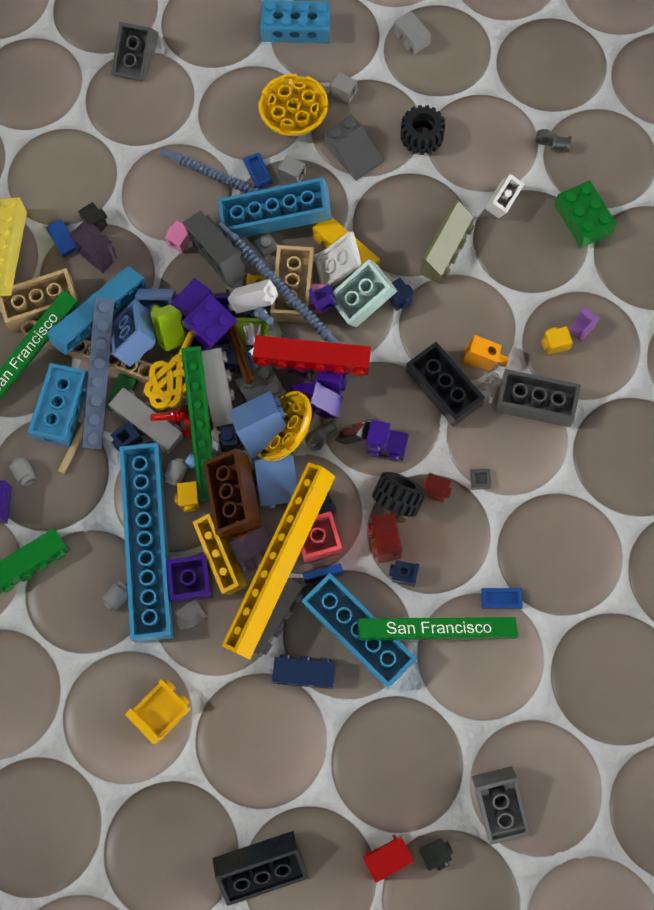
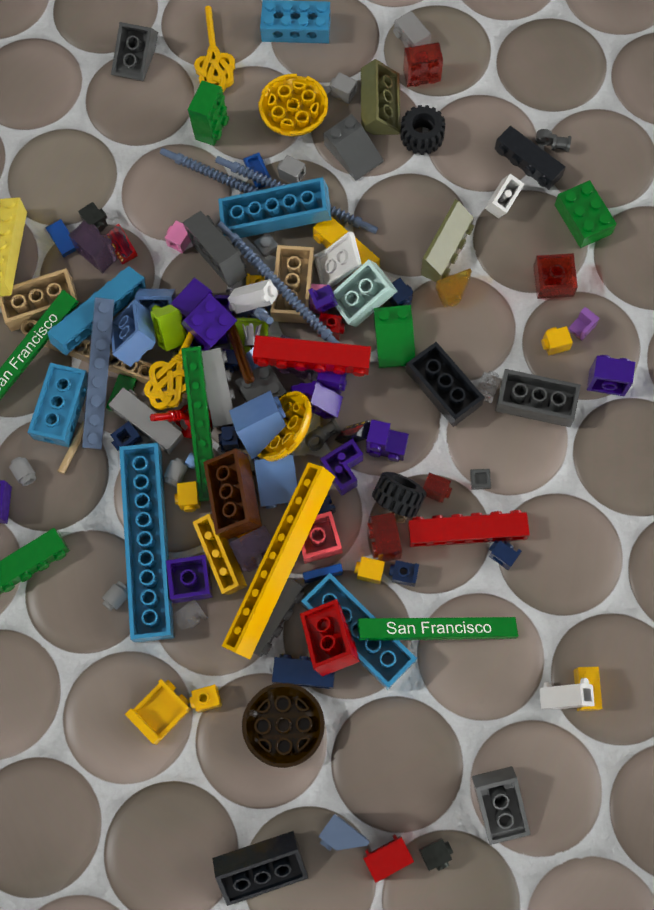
light orange torso [461,335,509,371] -> none
blue tile [481,588,523,609] -> none
none -> slope [105,224,138,265]
none -> green brick [188,80,229,146]
none -> yellow brick [189,684,222,713]
none -> yellow piece [194,6,235,92]
none -> sand blue hose [215,156,378,234]
none -> dark brown brick [242,683,325,768]
none -> red slope [300,599,360,676]
none -> red brick [317,312,345,340]
none -> sand blue slope [318,814,370,851]
none -> dark purple brick [320,439,363,496]
none -> yellow brick [354,557,385,584]
none -> olive slope [361,59,401,135]
none -> green slope [373,305,415,368]
none -> clear red brick [403,42,443,87]
none -> red brick [408,510,530,547]
none -> clear yellow slope [435,269,472,308]
none -> dark blue brick [489,540,522,570]
none -> black brick [495,125,565,190]
none -> clear red brick [533,253,578,299]
none -> white brick [540,678,595,710]
none -> yellow brick [574,667,602,711]
none -> dark purple brick [587,355,636,397]

